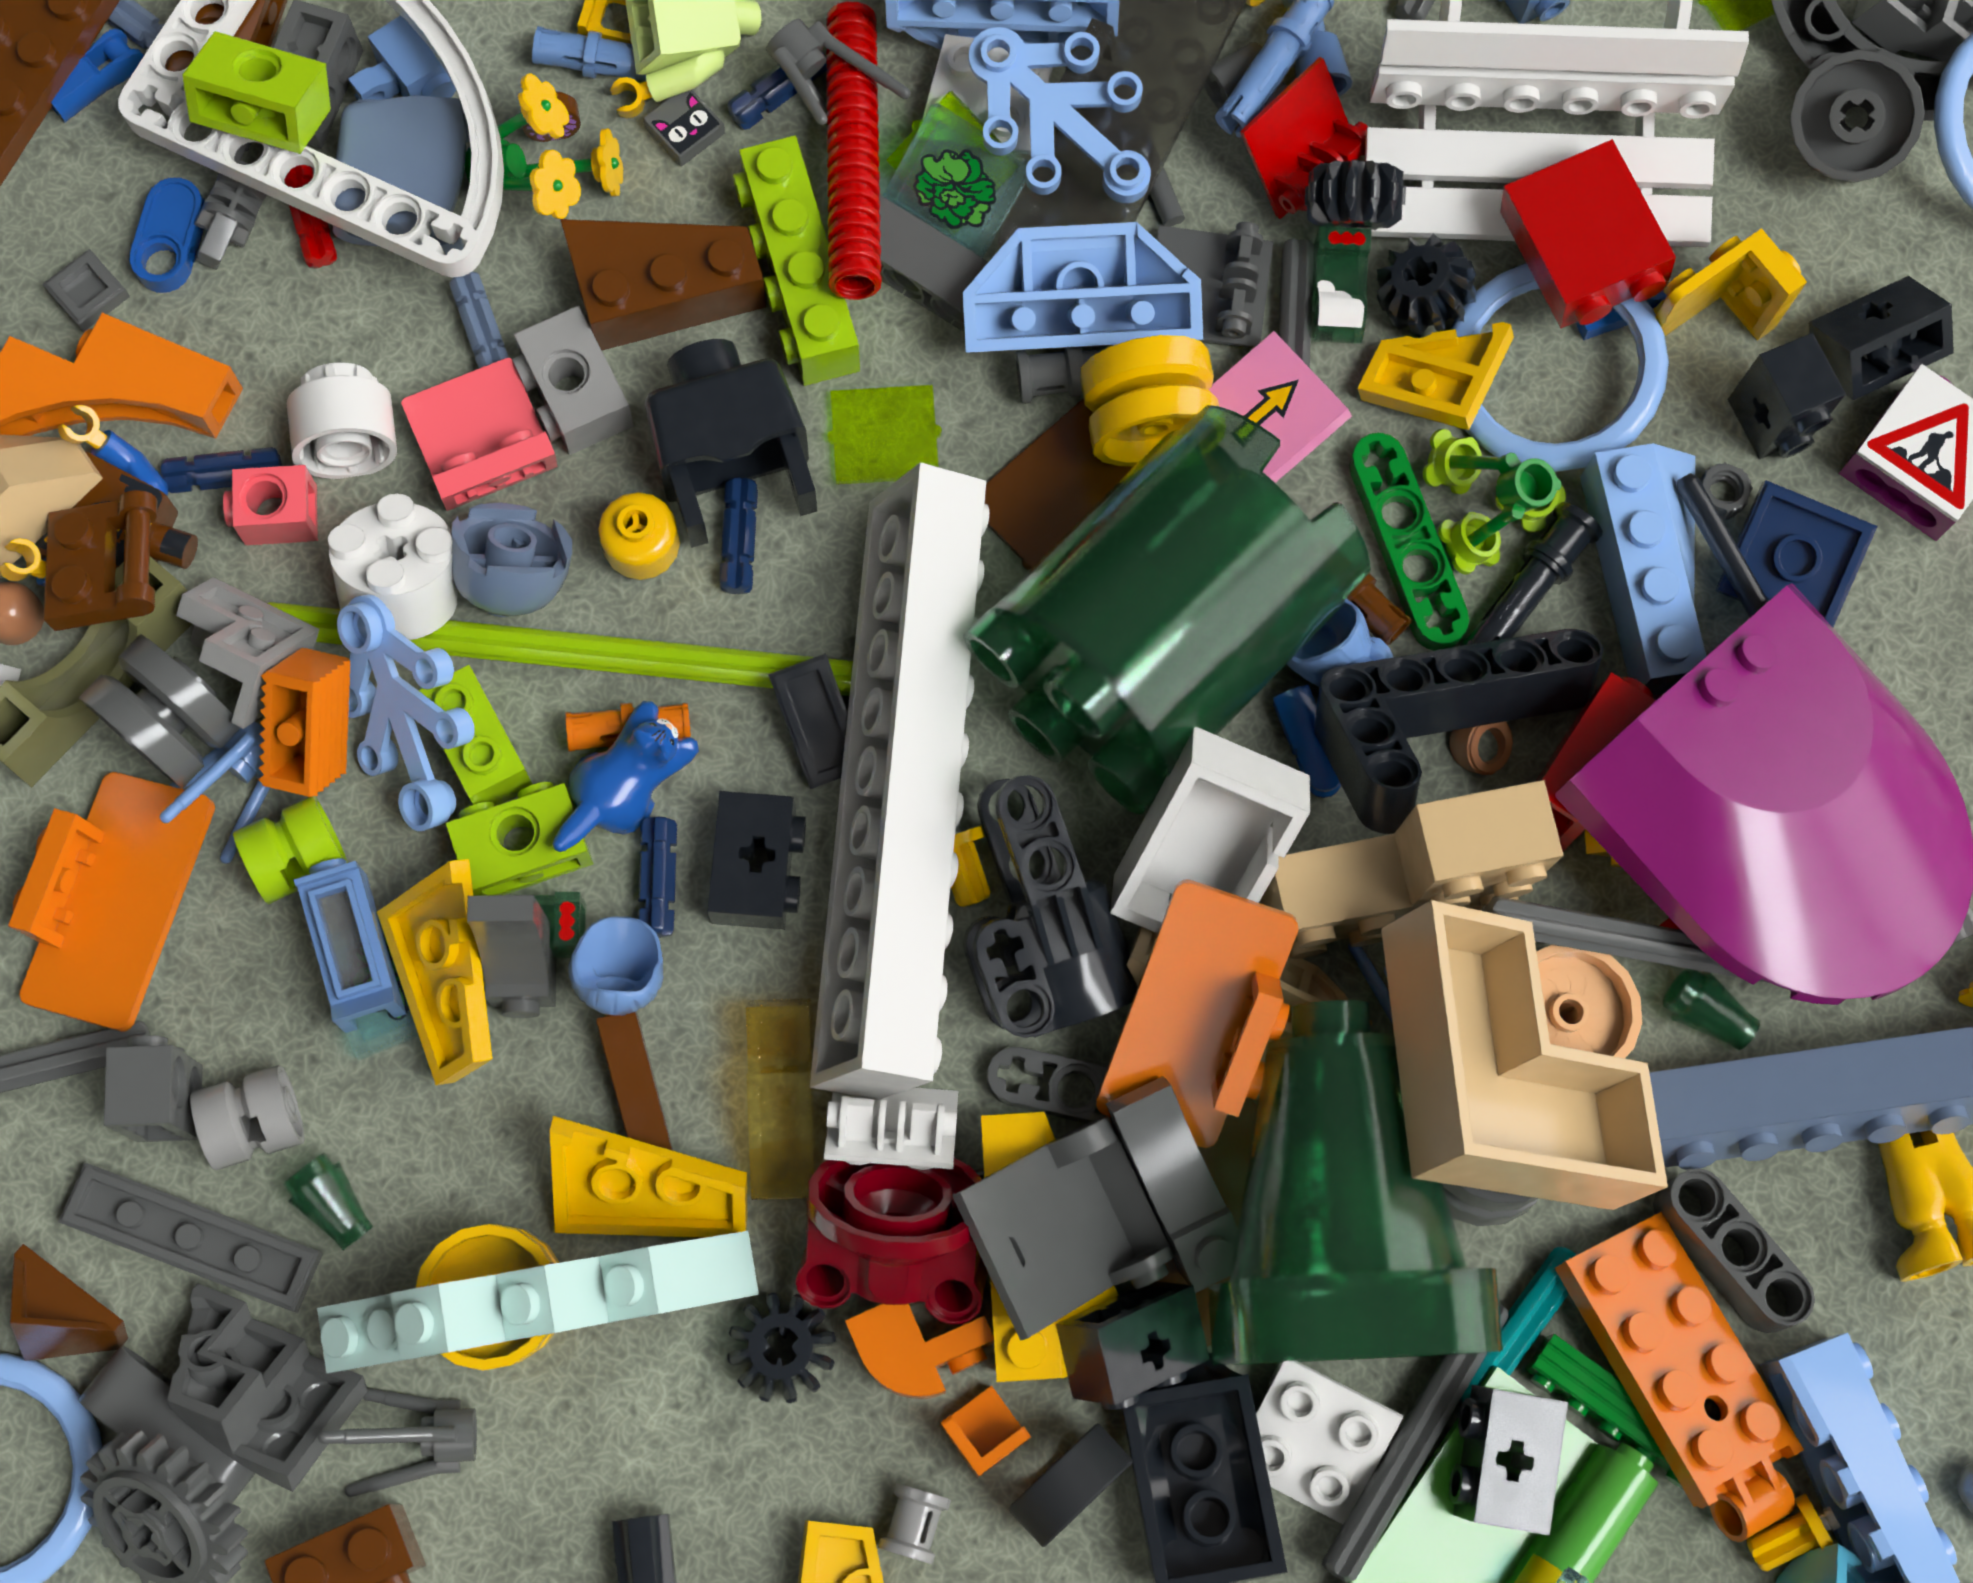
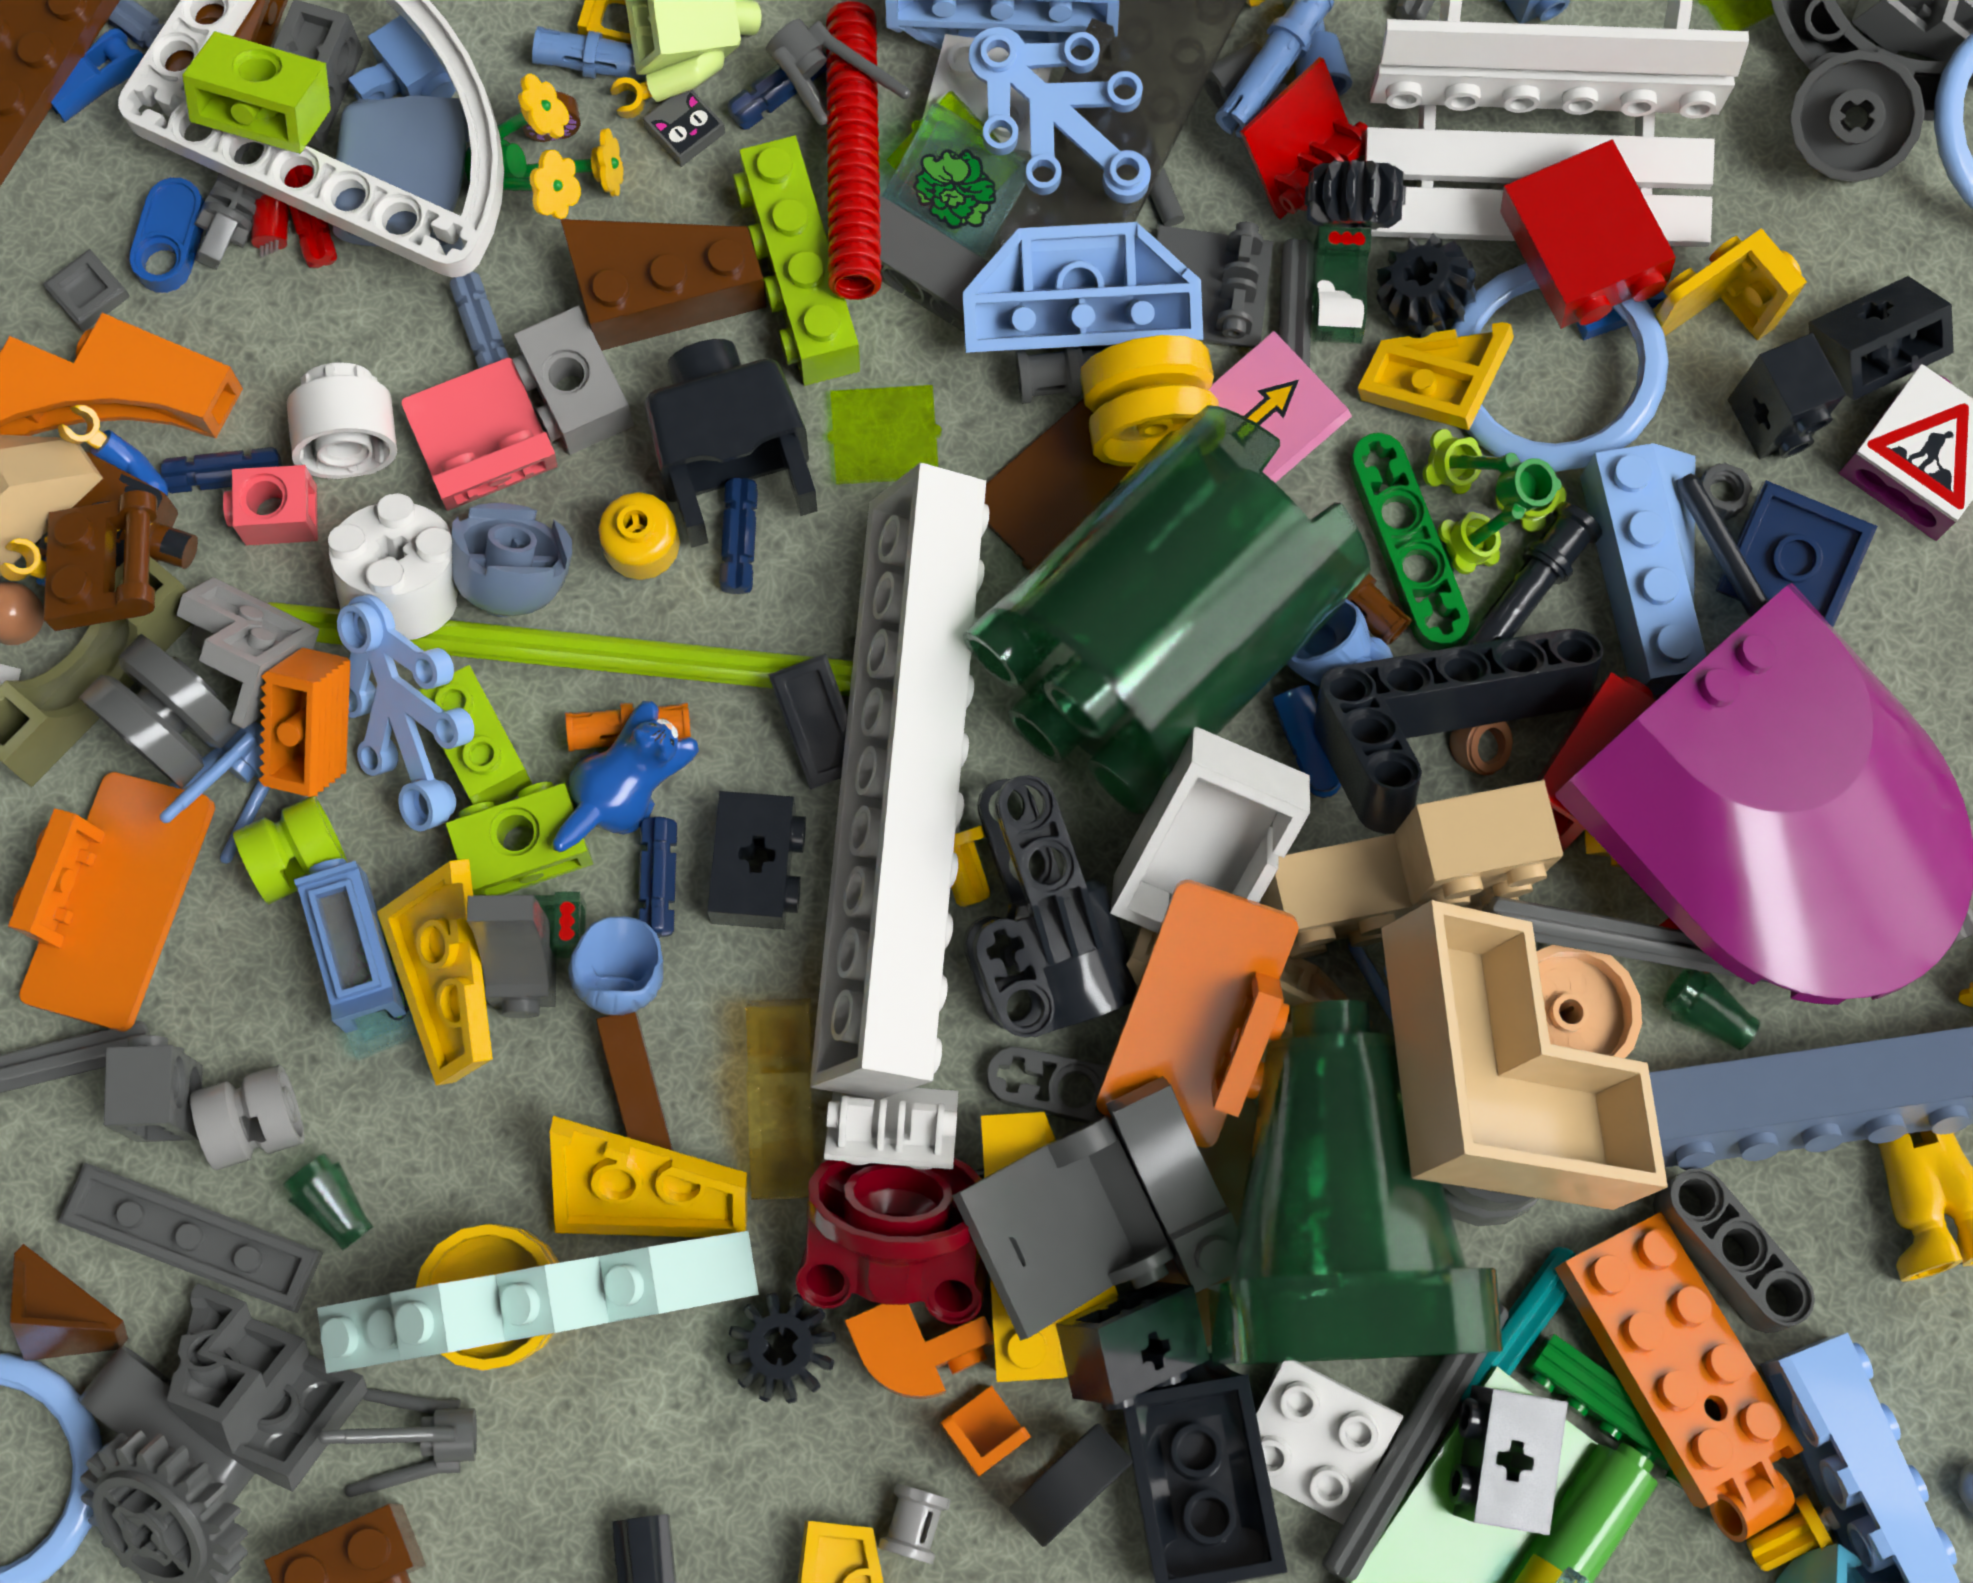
none -> red piece [251,194,288,258]

